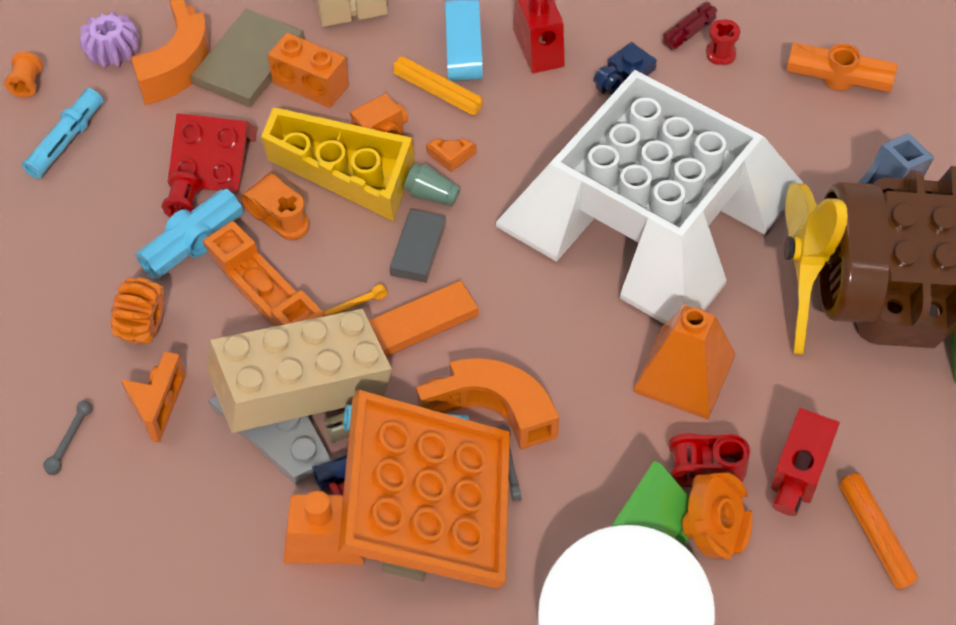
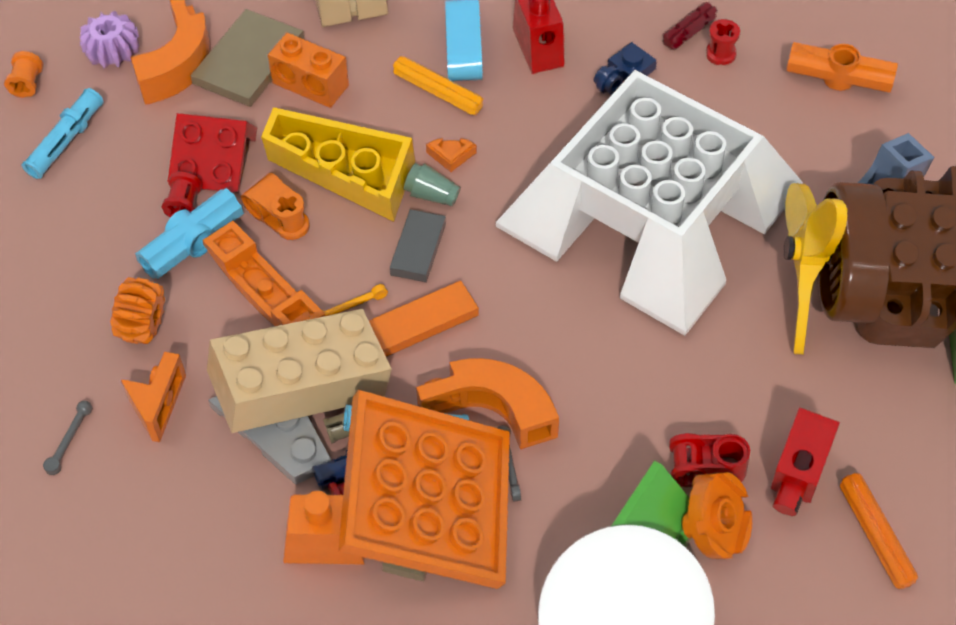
orange brick [350,93,409,135] -> none
orange slope [633,305,736,420] -> none

